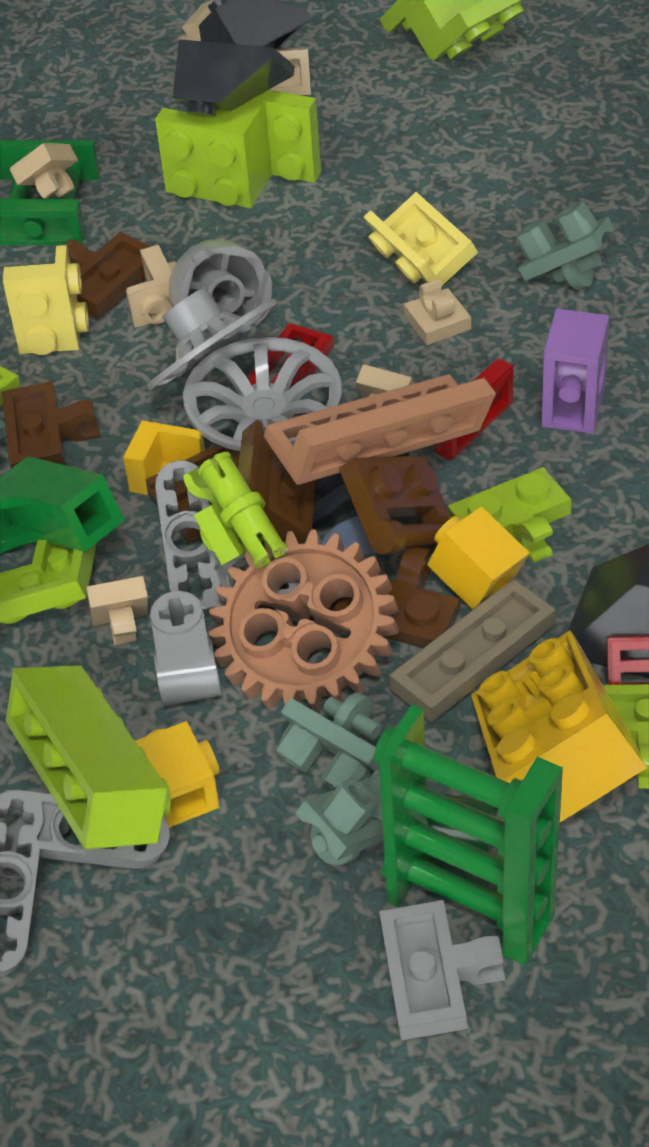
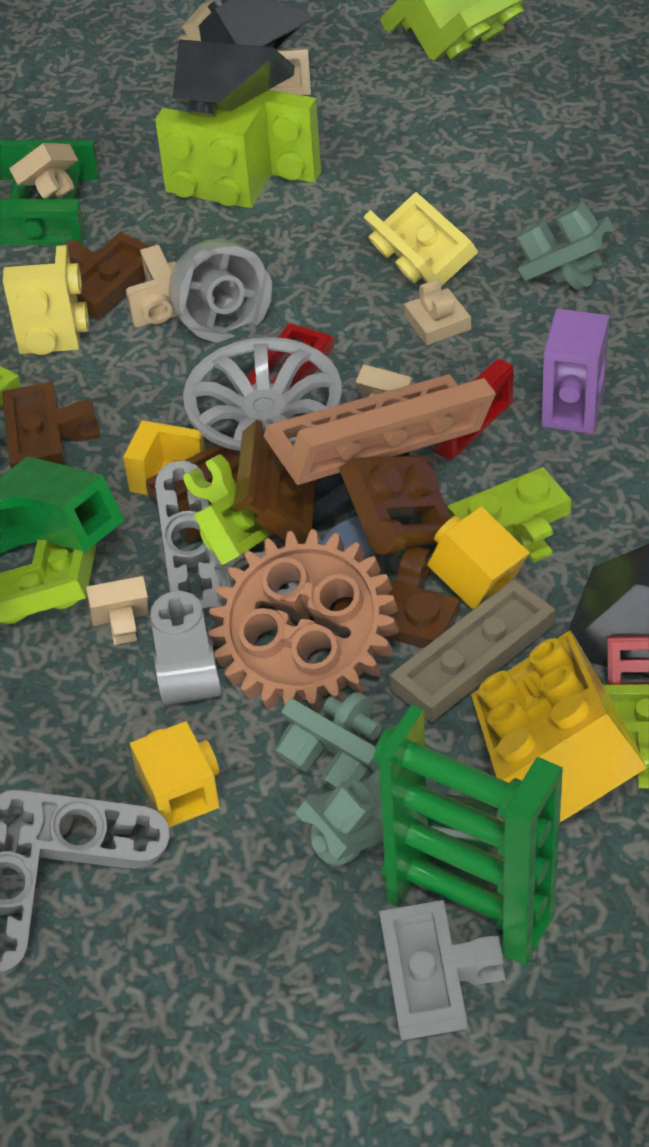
lime brick [6,665,171,849] -> none
light grey wheel [146,287,279,392] -> none
lime pin [198,452,288,568] -> none

